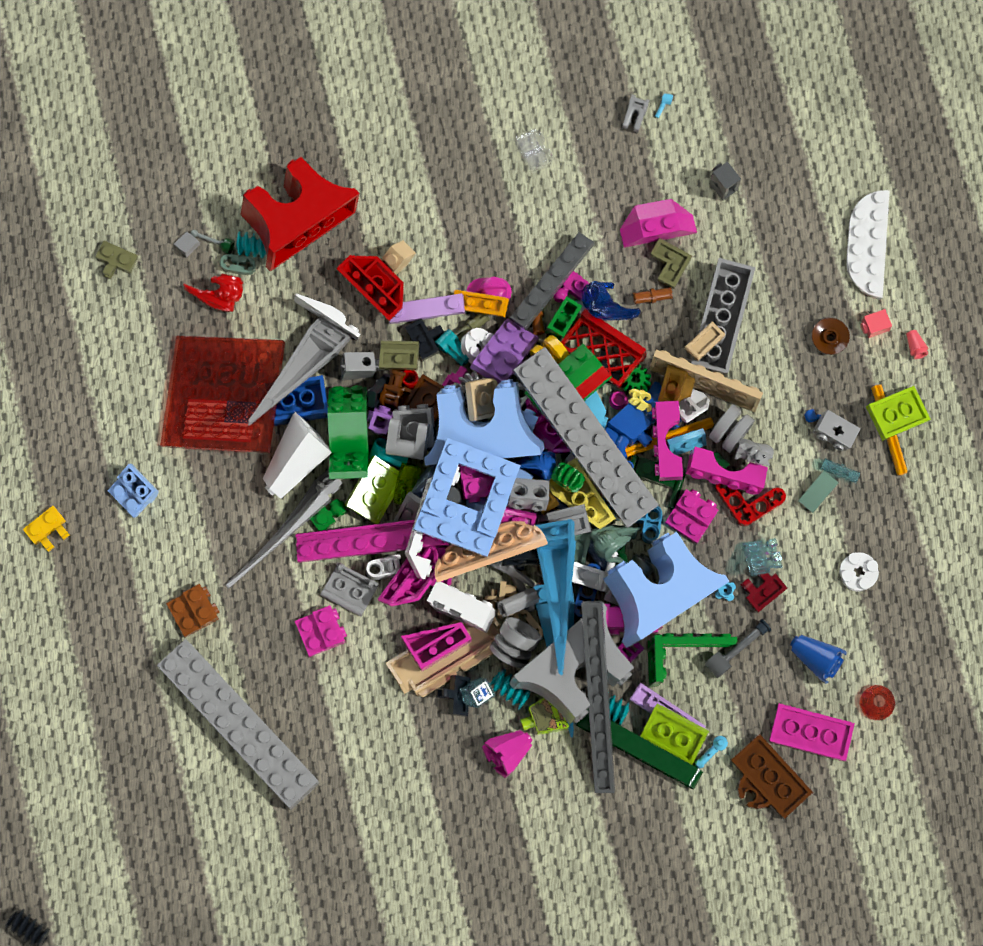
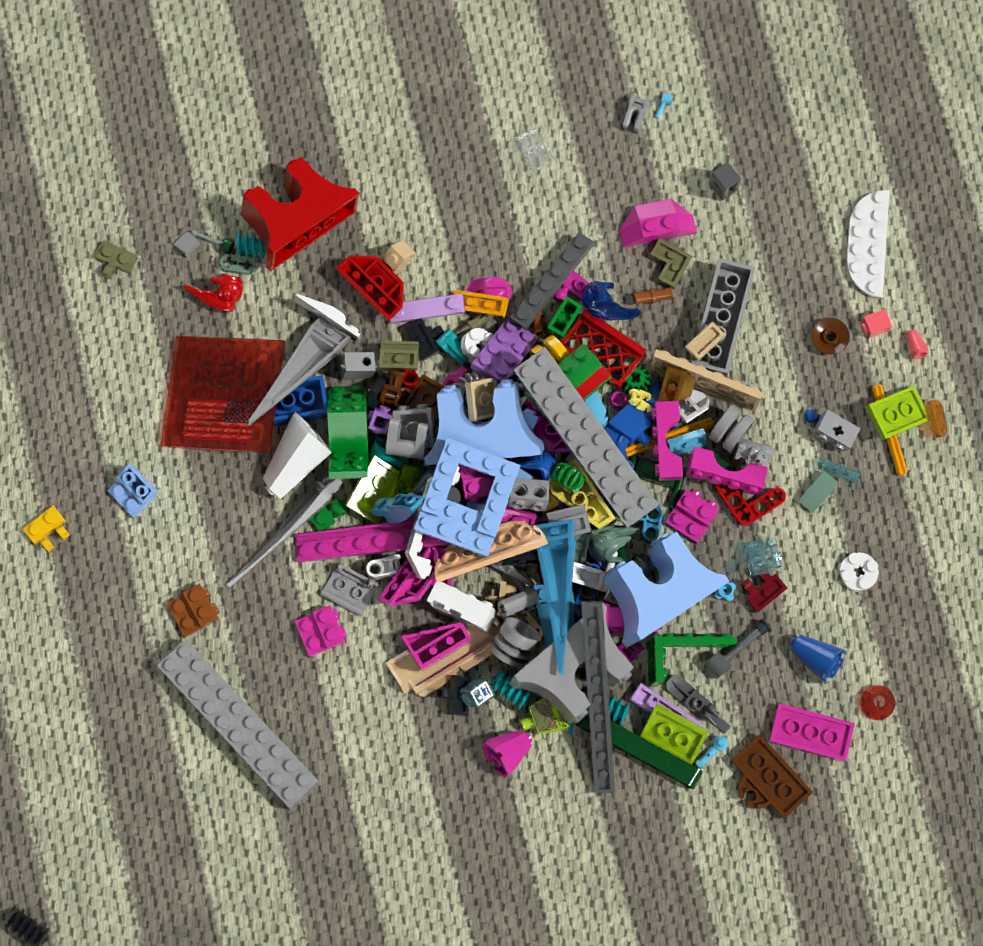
none -> dark azure slope [370,494,425,523]
none -> dark grey piece [666,675,731,734]
none -> clear orange tile [926,399,947,438]

